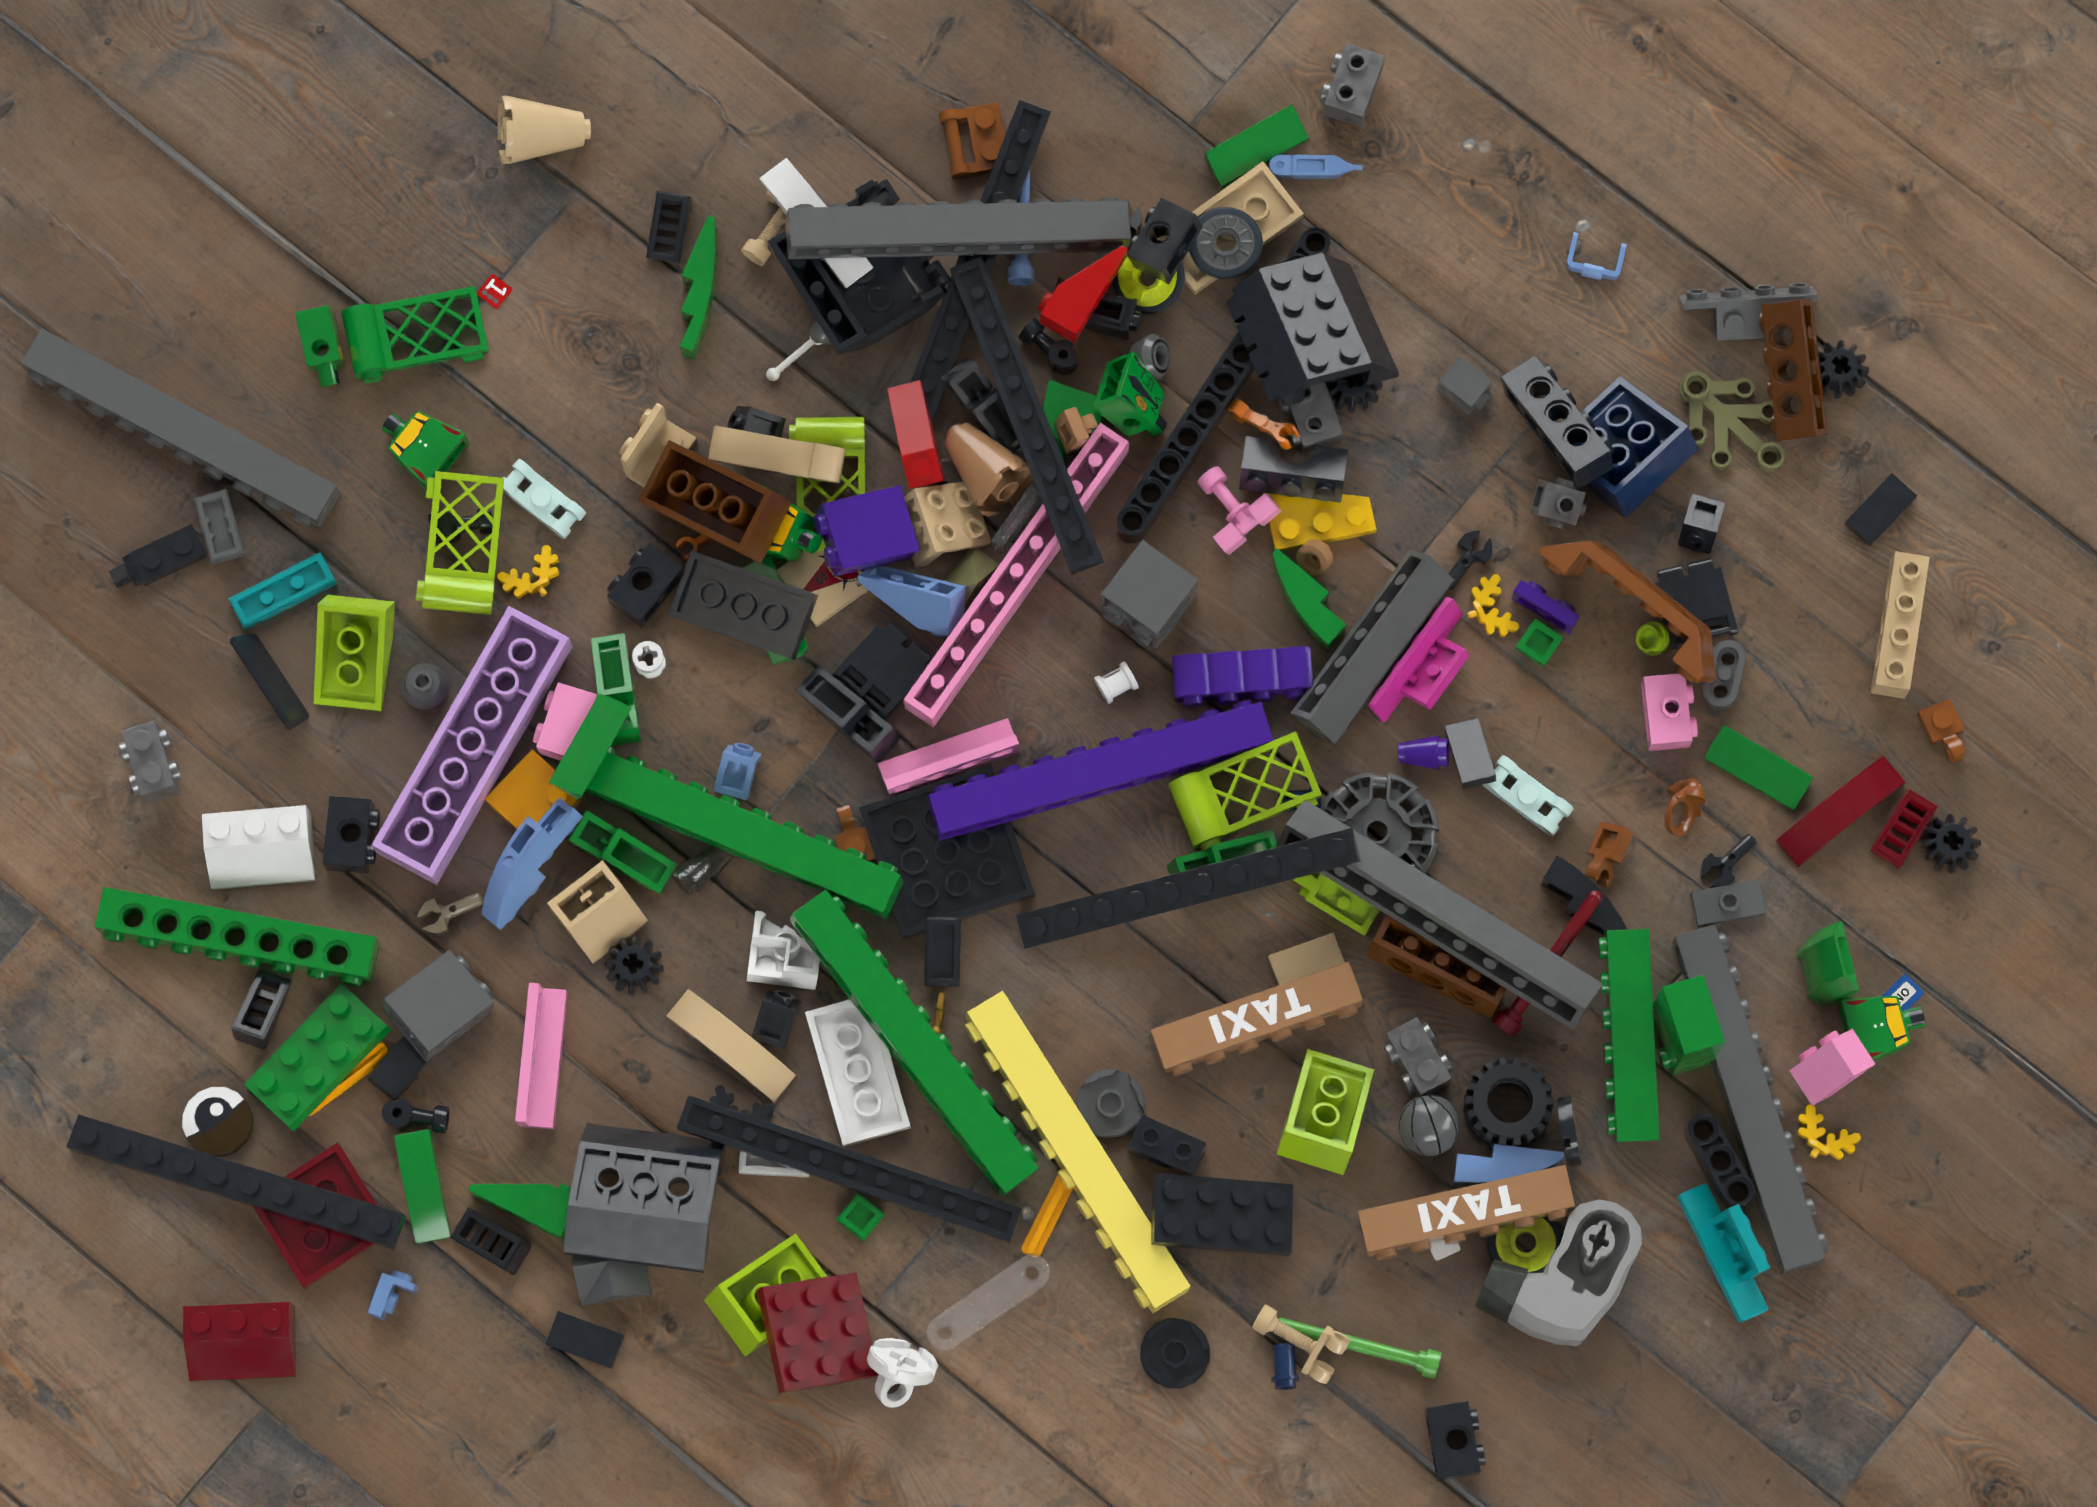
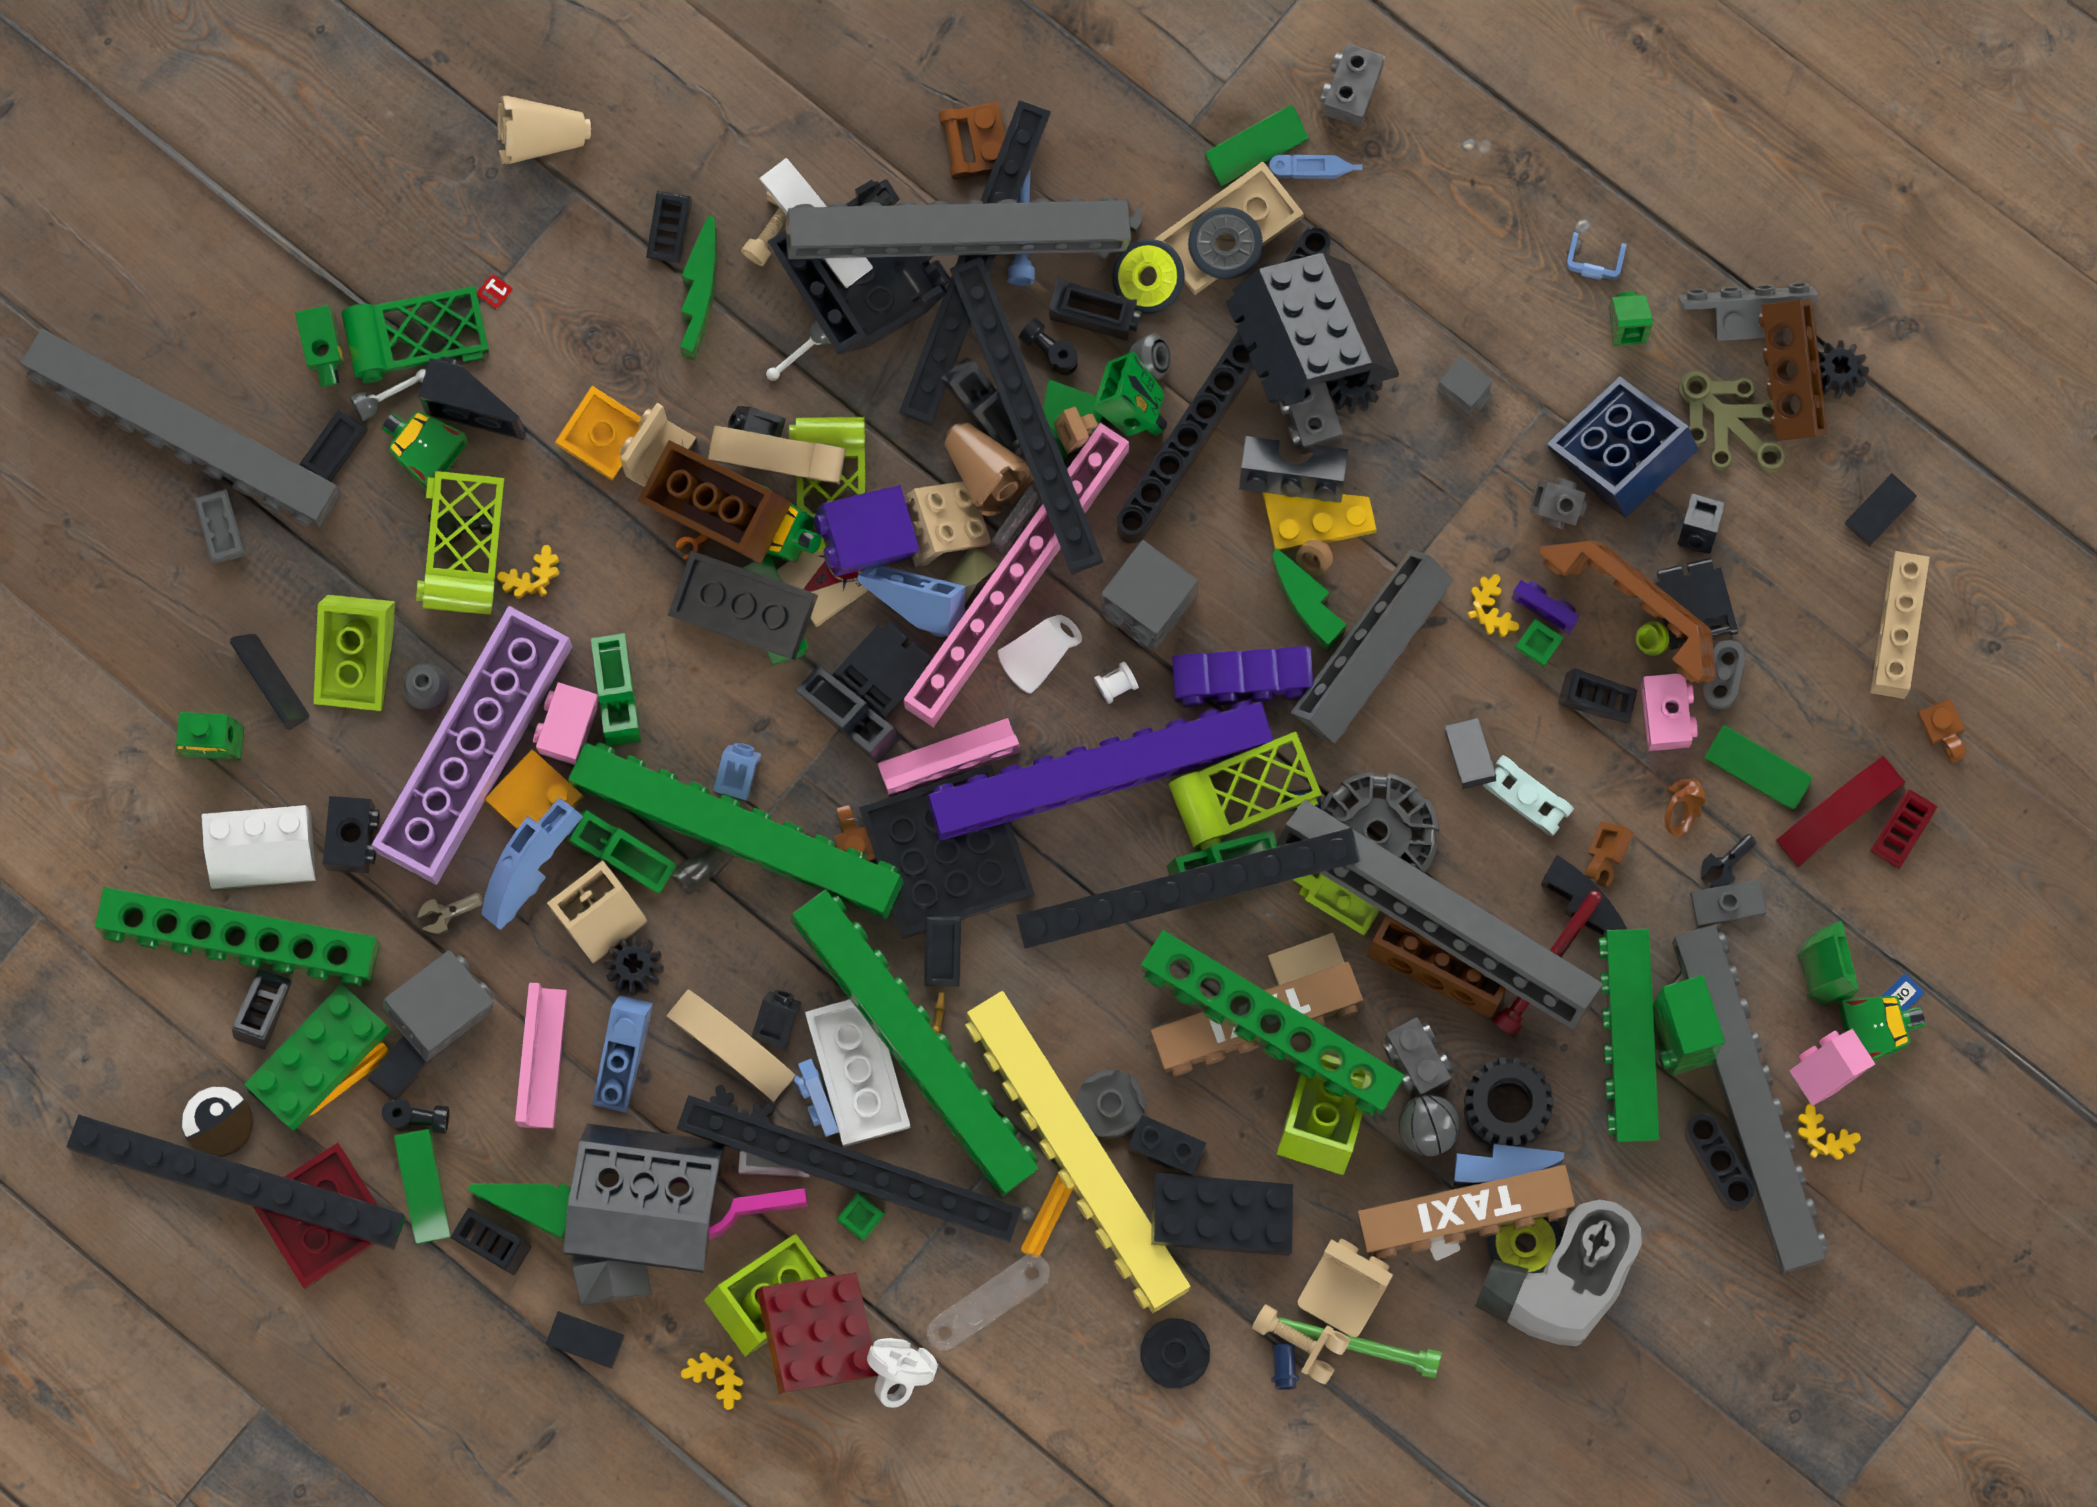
black hinge [109,524,207,588] -> none
flat silver brick [119,720,182,804] -> none
dark red slope [183,1302,296,1381] -> none
teal tile [228,552,337,631] -> none
medium blue bracket [367,1270,418,1321] -> none
light aqua plate [503,459,586,539] -> none
green slope [548,693,632,800] -> none
black brick [607,543,683,628] -> none
white bush [632,641,666,679] -> none
white slope [746,911,820,990] -> none
slope [887,380,946,489] -> none
red slope [1038,246,1128,343] -> none
black brick [1127,198,1203,284] -> none
bright pink bar [1198,466,1282,555] -> none
orange piece [1227,398,1300,450] -> none
dark pink bracket [1369,597,1470,722] -> none
dark purple cone [1398,735,1449,770] -> none
black brick [1425,1401,1486,1481] -> none
black bar [1448,530,1492,590] -> none
brick [1501,356,1614,489] -> none
black tile [1557,1095,1582,1167] -> none
teal bracket [1677,1184,1770,1323] -> none
black gear [1921,814,1981,874] -> none
none -> green torso [175,712,244,760]
none -> black tile [299,409,368,482]
none -> hinge [350,369,426,422]
none -> black slope [418,357,526,440]
none -> light orange plate [555,386,641,481]
none -> medium blue slope [592,995,653,1113]
none -> yellow animal [681,1352,744,1410]
none -> dark pink piece [709,1188,808,1240]
none -> medium blue plate [794,1059,839,1137]
none -> white piece [997,615,1082,694]
none -> green brick [1141,930,1405,1116]
none -> tan bracket [1297,1239,1393,1337]
none -> black slope [1558,668,1638,723]
none -> green slope [1609,291,1653,346]

